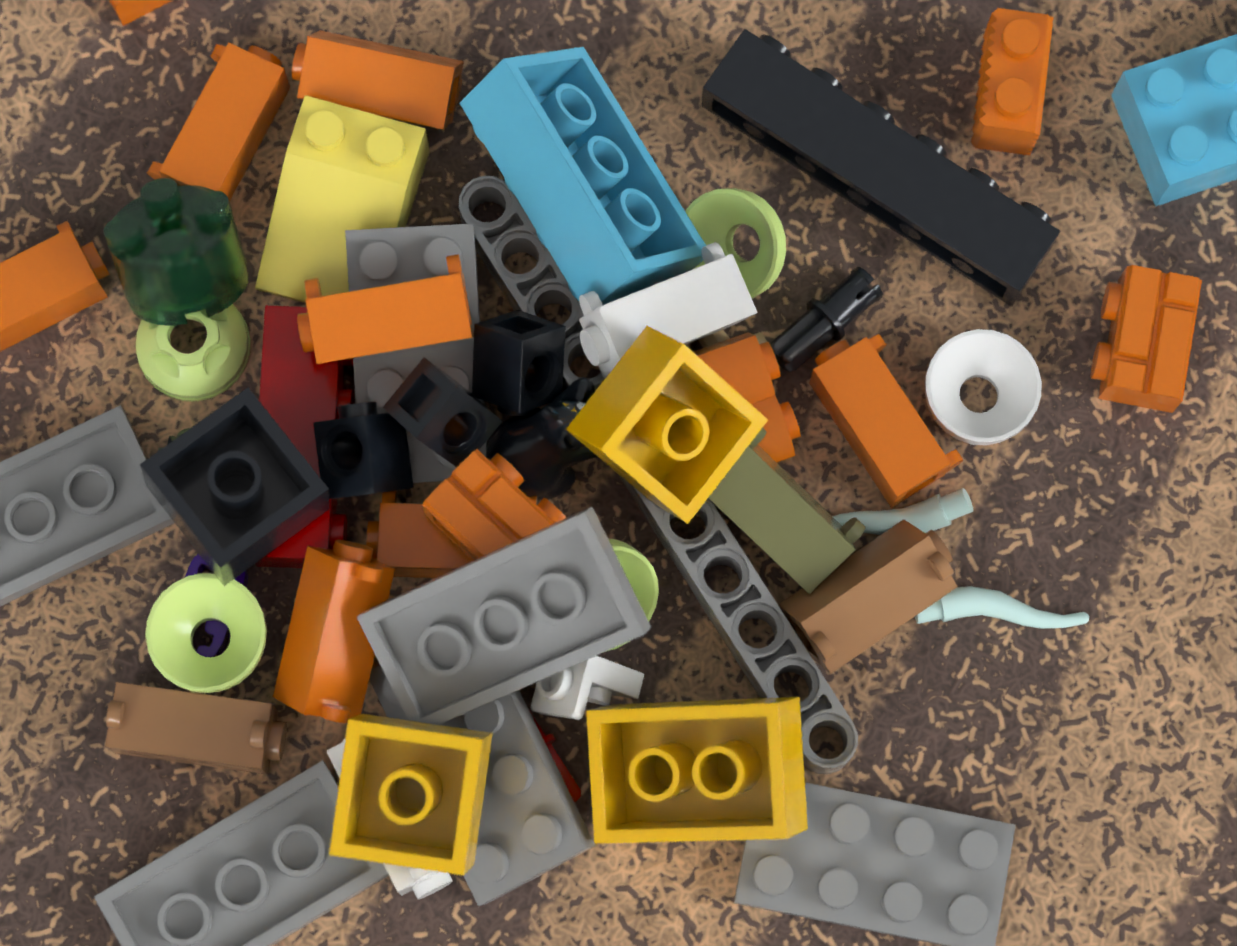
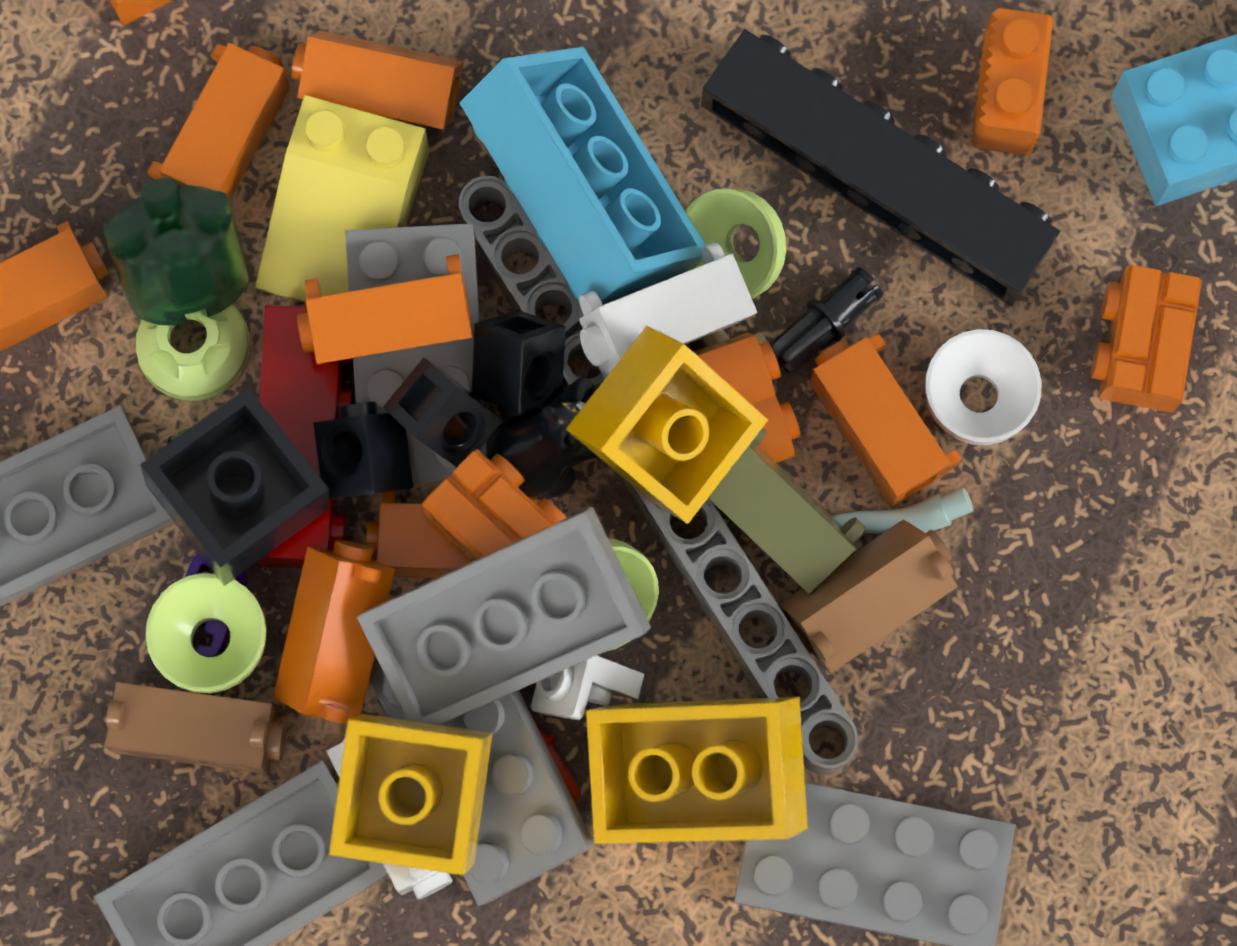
light aqua animal [915,586,1089,629] -> none

